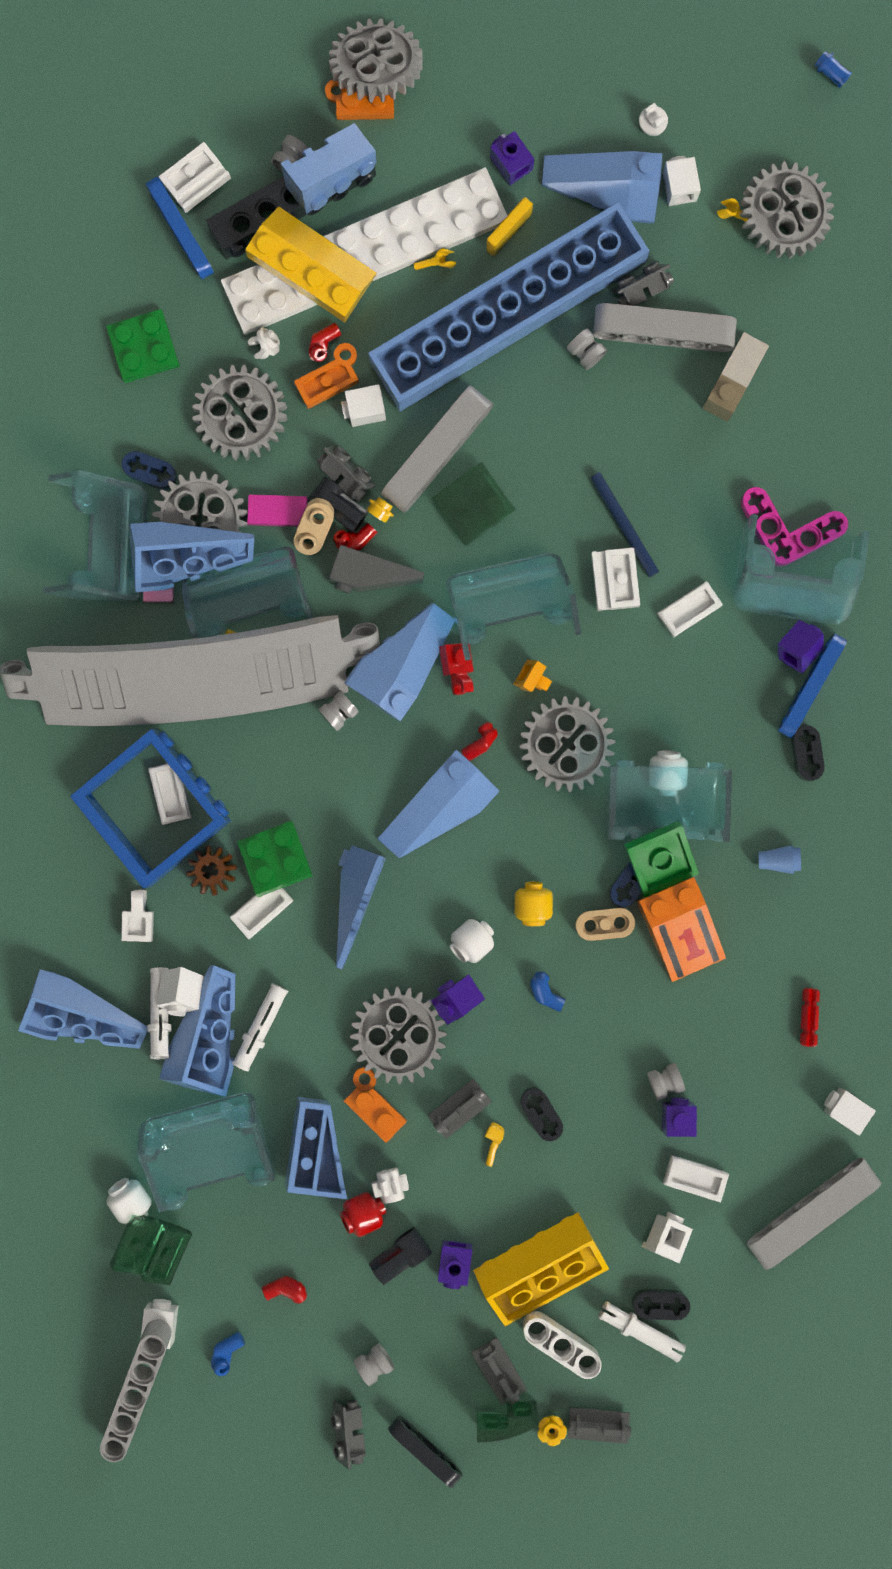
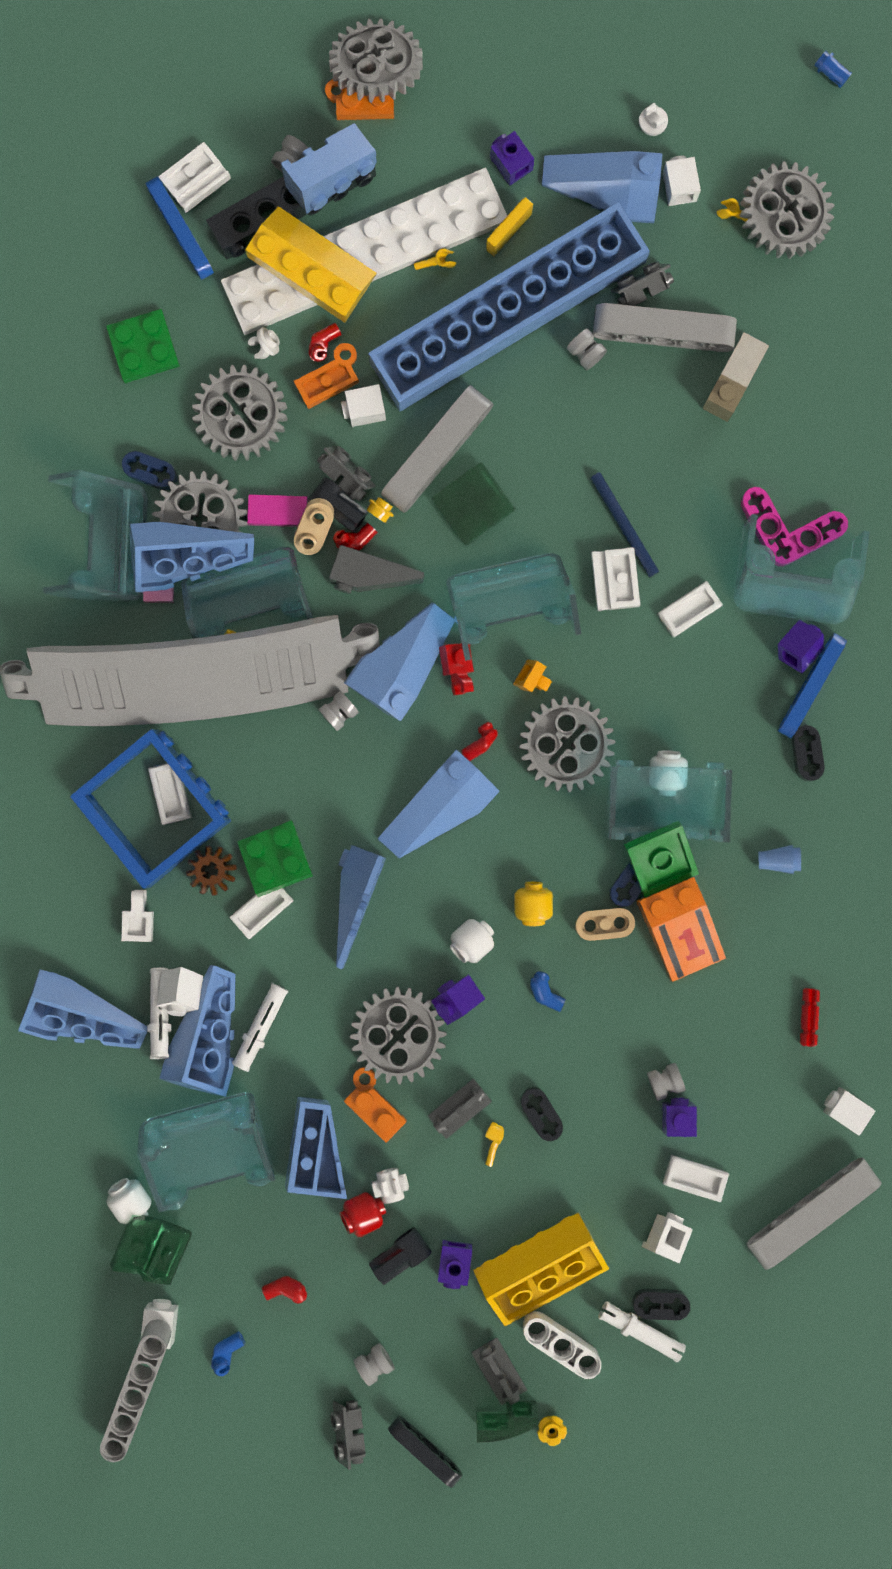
dark grey hinge [568,1407,631,1444] -> none

